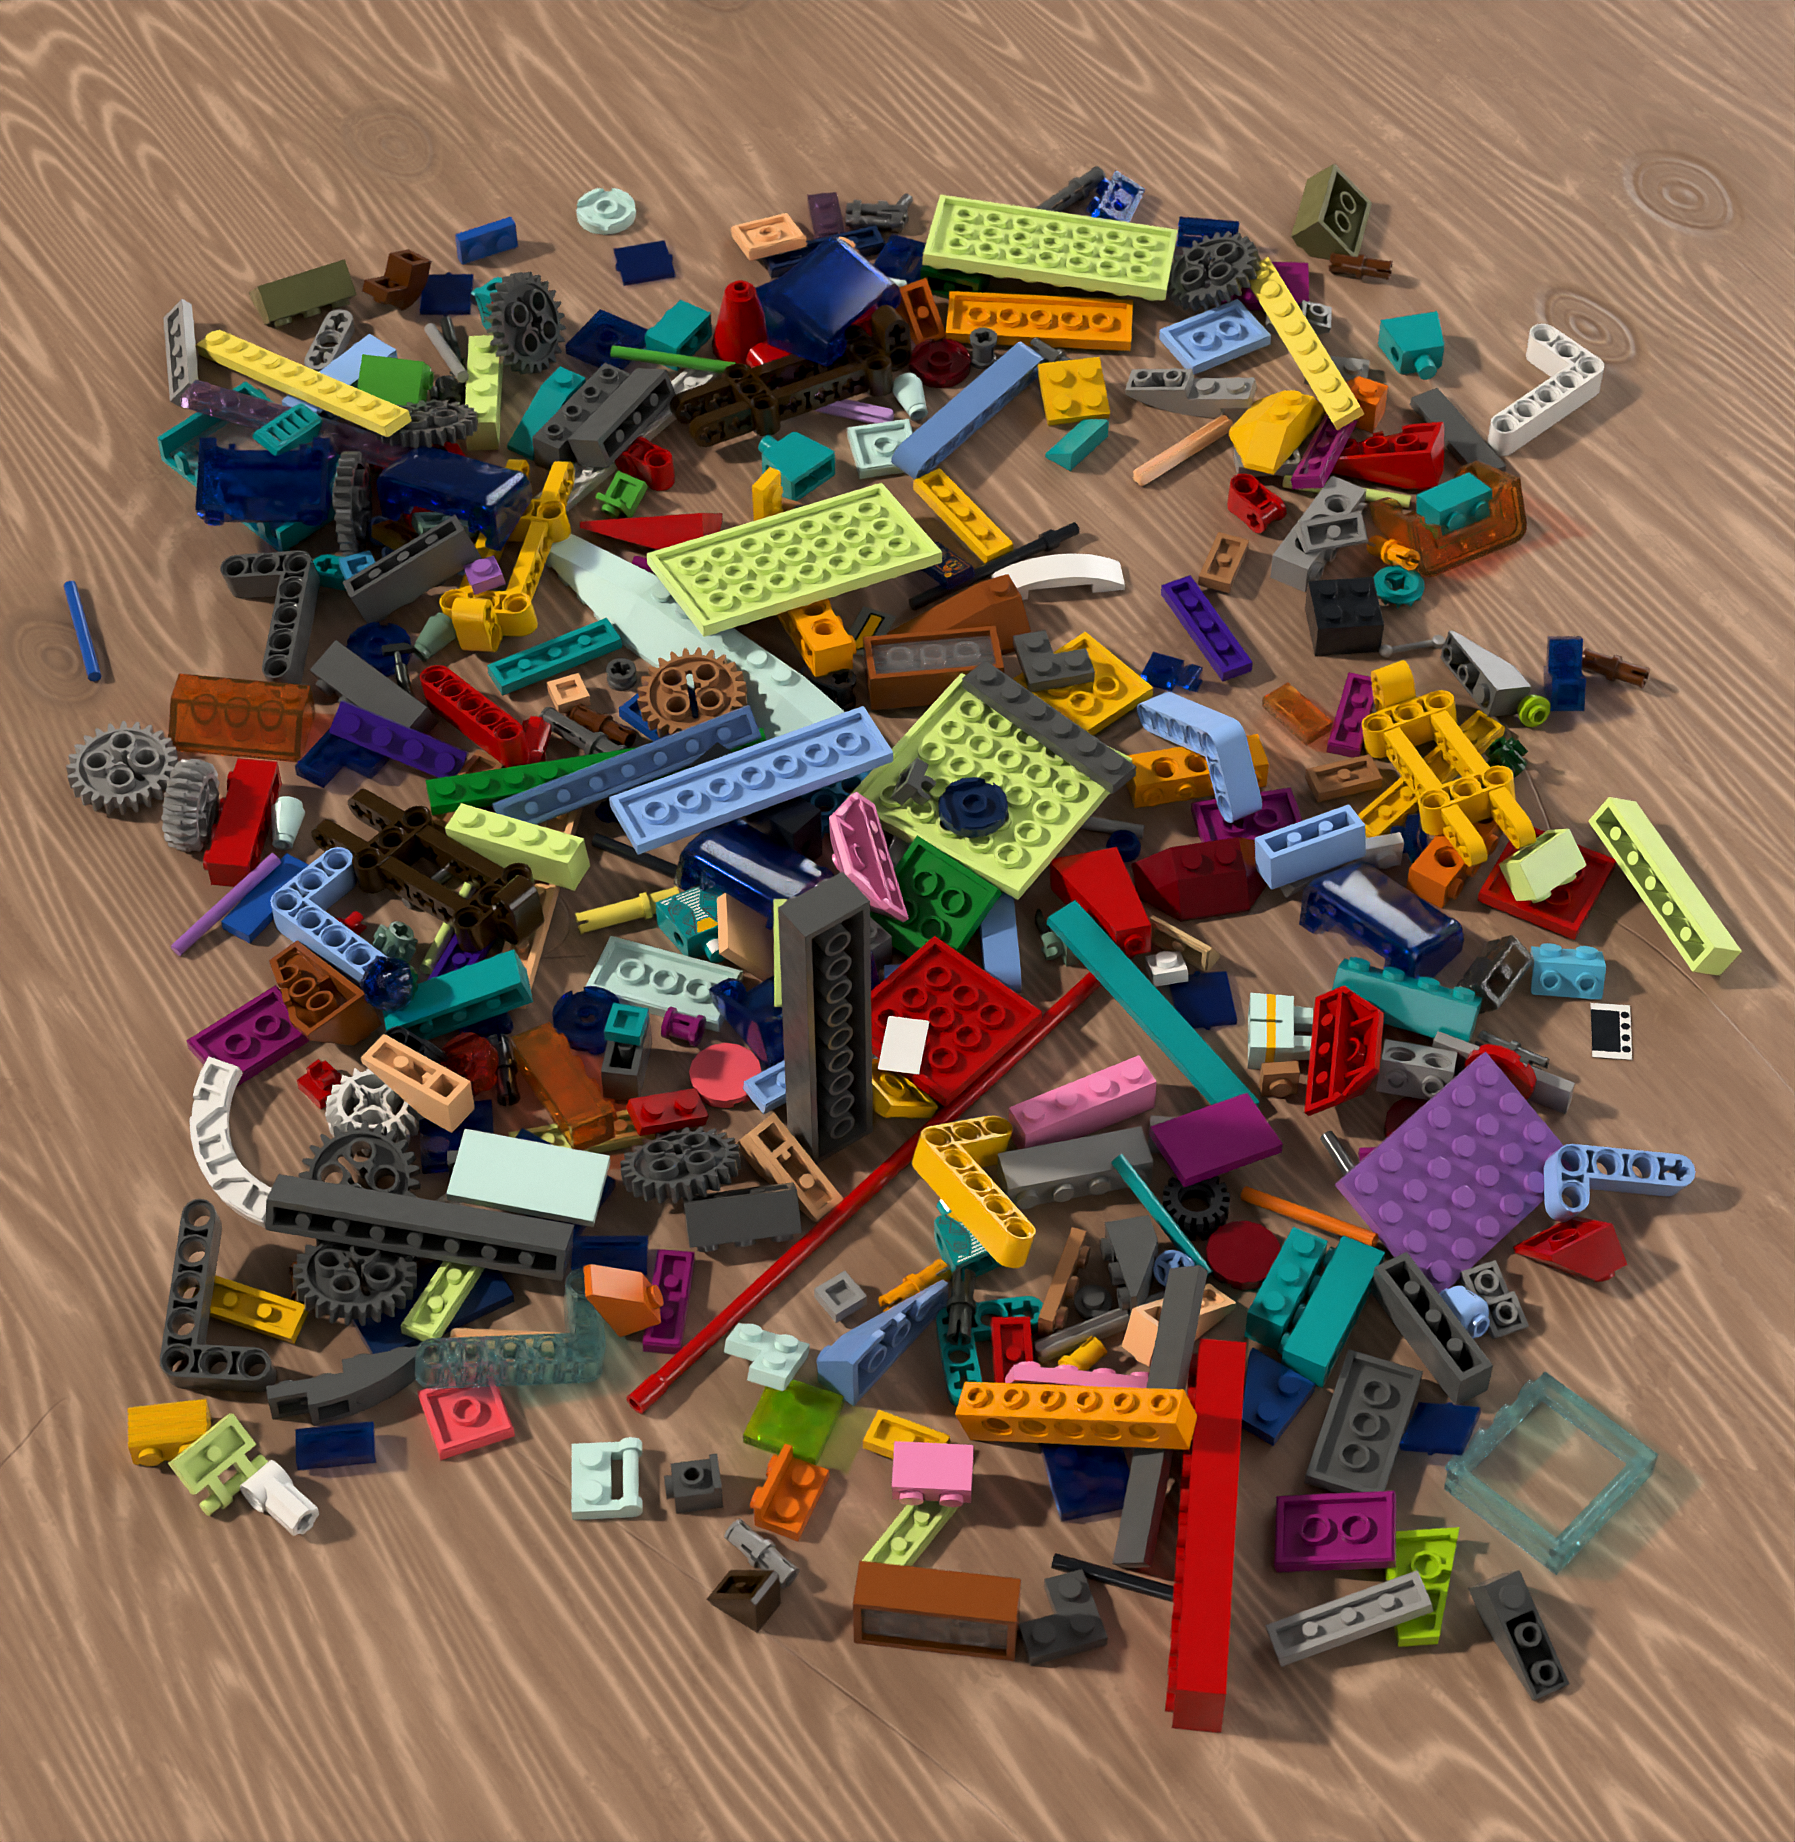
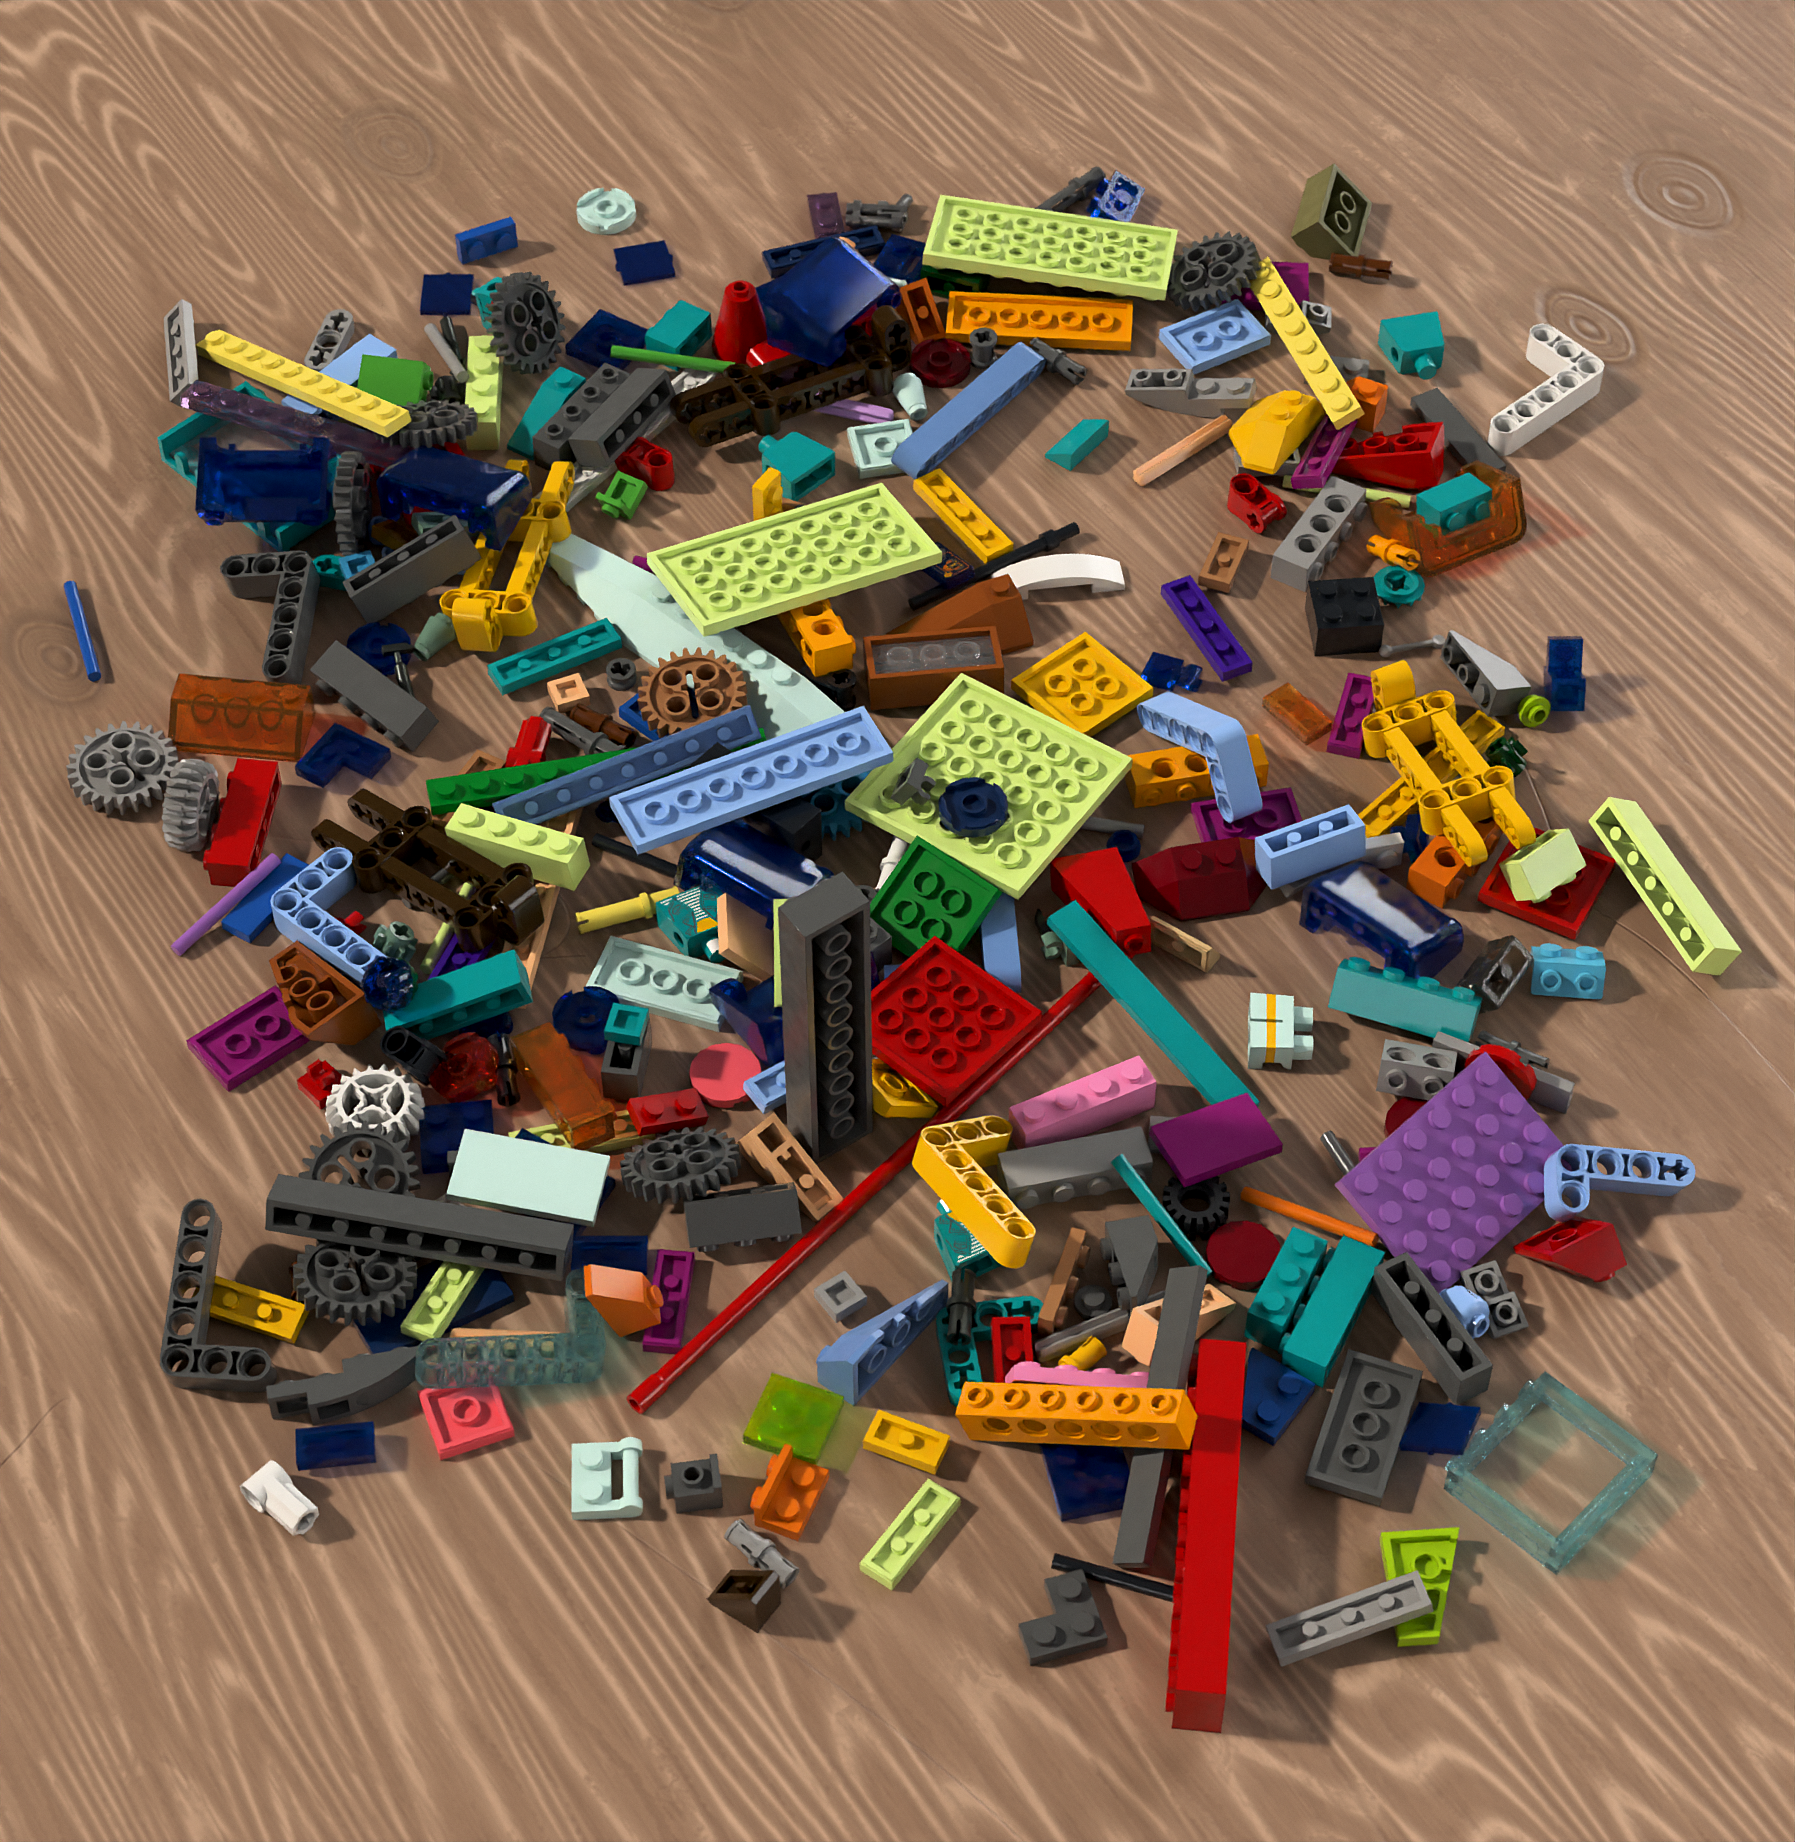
yellow brick [128,1399,211,1466] -> none
yellowish green plate [168,1413,268,1516] -> none
white tile [190,1056,271,1228] -> none
olive slope [249,259,357,328] -> none
teal slope [252,403,323,456] -> none
light aqua cone [271,796,305,850] -> none
dark purple plate [329,700,469,778] -> none
light nougat slope [361,1034,475,1133] -> none
reddish brown brick [362,249,432,310] -> none
red beam [420,665,530,767] -> none
medium lavender plate [463,555,506,595] -> none
red wedge [579,513,723,550] -> none
magenta bush [661,1007,706,1047] -> none
light aqua plate [724,1323,810,1391] -> none
light nougat tile [731,213,807,261] -> none
bright pink wedge [829,792,909,922] -> none
sticker [847,606,897,656] -> none
dark orange brick [853,1561,1021,1661] -> none
white sticker [878,1016,929,1074] -> none
light orange pin [878,1259,952,1312] -> none
bright pink brick [892,1441,974,1507] -> none
dark grey plate [962,660,1136,794] -> none
dark grey plate [1013,630,1095,692] -> none
yellow plate [1037,357,1110,426] -> none
white plate [1145,951,1188,987] -> none
medium blue wheel [1153,1250,1196,1287] -> none
clear blue piece [1169,971,1237,1030] -> none
clear blue tile [1177,216,1240,248] -> none
medium nougat plate [1259,1061,1300,1097] -> none
magenta tile [1274,1491,1396,1572] -> none
light grey slope [1295,510,1369,554] -> none
red wedge [1304,985,1384,1116] -> none
medium nougat plate [1305,754,1383,803] -> none
dark grey slope [1468,1570,1569,1700] -> none
reddish brown pin [1579,648,1650,689] -> none
black sticker [1590,1003,1632,1060] -> none

